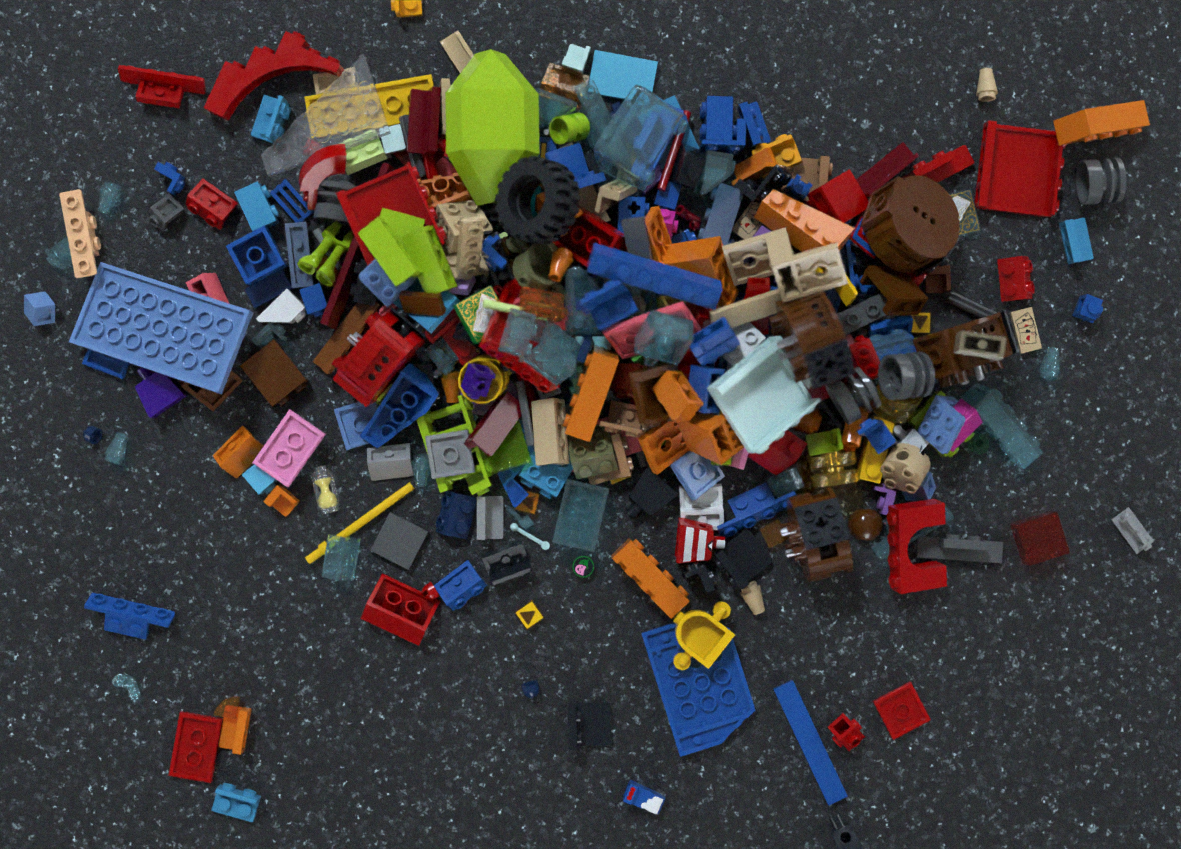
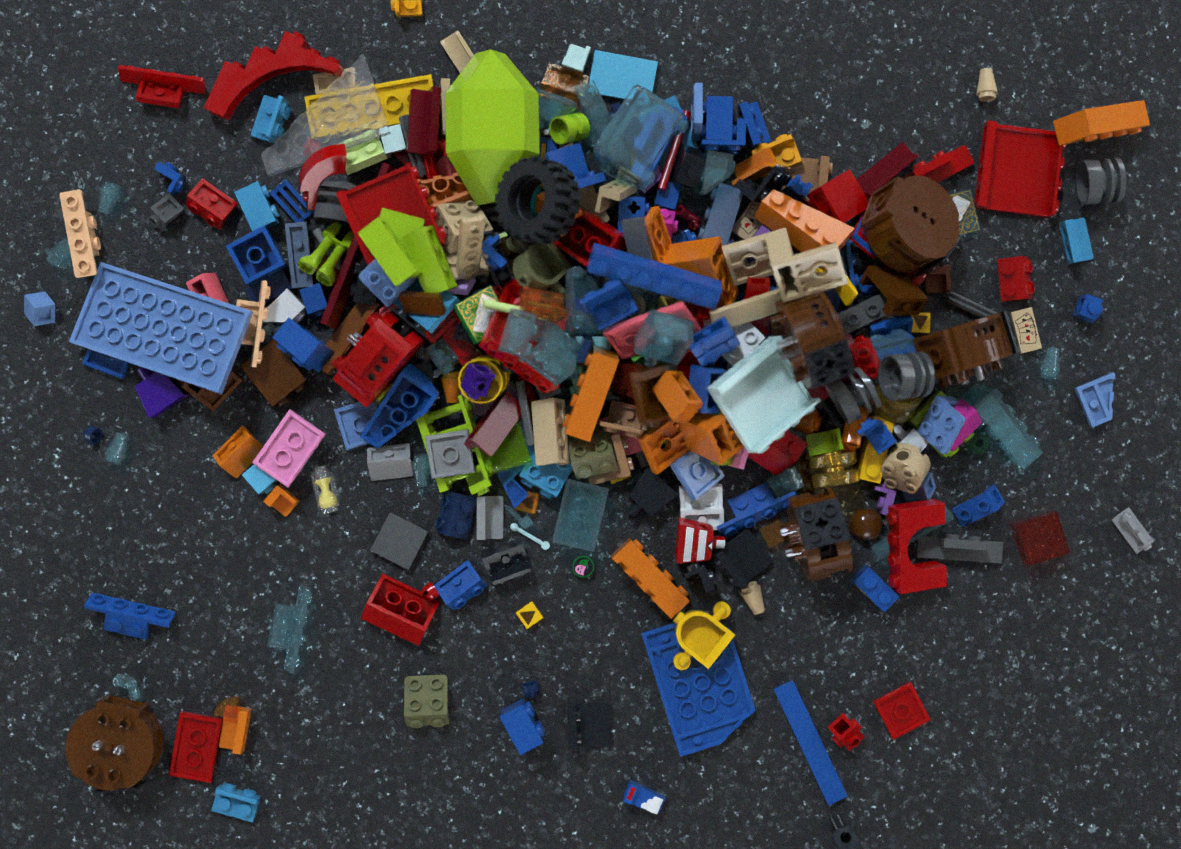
yellow bar [305,482,415,564] -> none
clear light blue bracket [322,535,361,581] -> none
orange cone [548,248,573,282] -> none
dark tan brick [953,330,1007,360] -> none
none -> reddish brown piece [66,695,164,797]
none -> light nougat bracket [236,280,271,368]
none -> clear light blue bracket [267,585,311,673]
none -> blue brick [272,317,335,372]
none -> olive bracket [404,675,450,728]
none -> blue brick [500,698,545,755]
none -> medium blue tile [691,83,703,141]
none -> blue brick [850,565,899,612]
none -> blue bracket [952,484,1005,527]
none -> medium blue wing [1074,372,1115,427]

